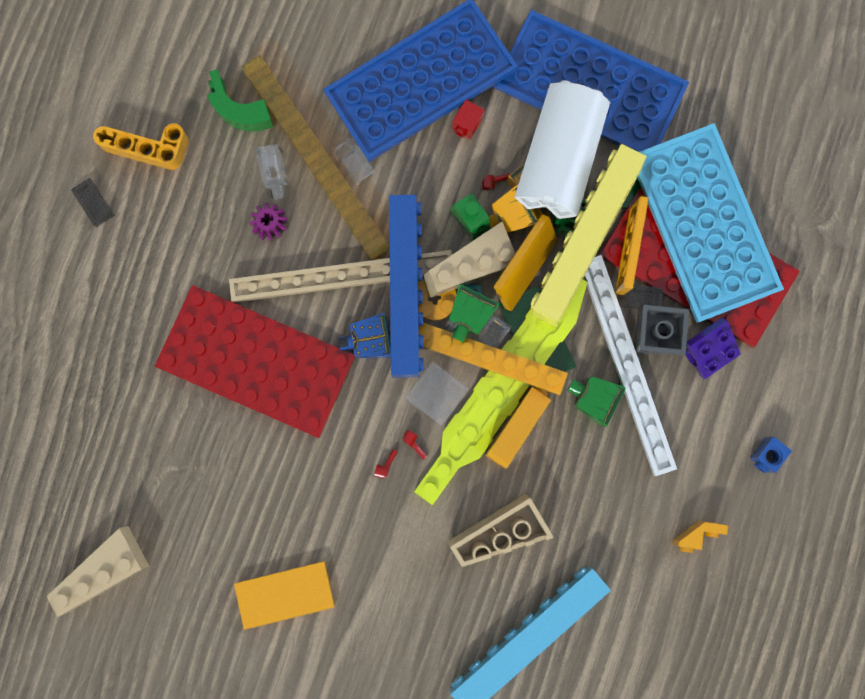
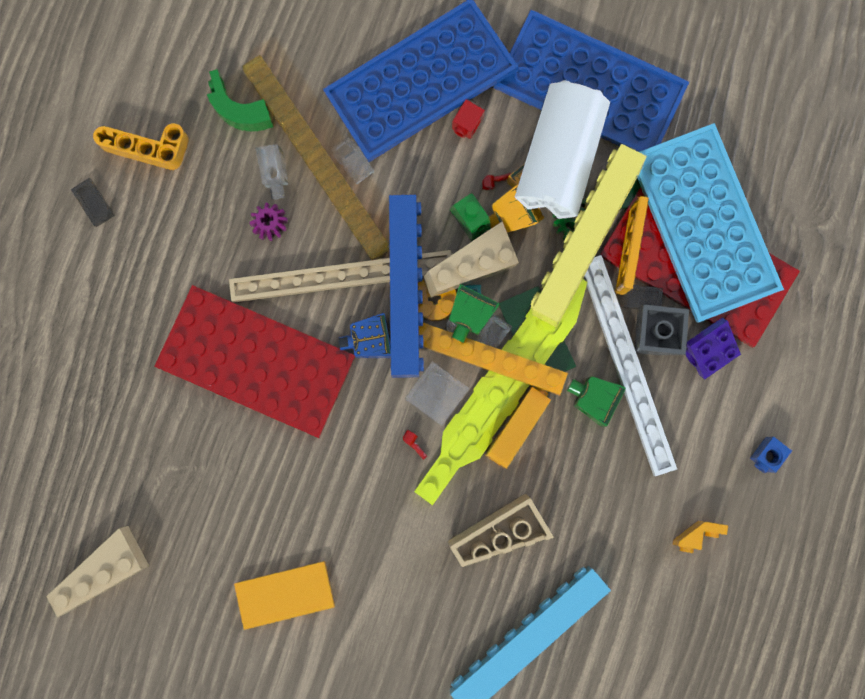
red hand [374,449,398,479] -> none
light orange tile [494,214,558,311] -> none

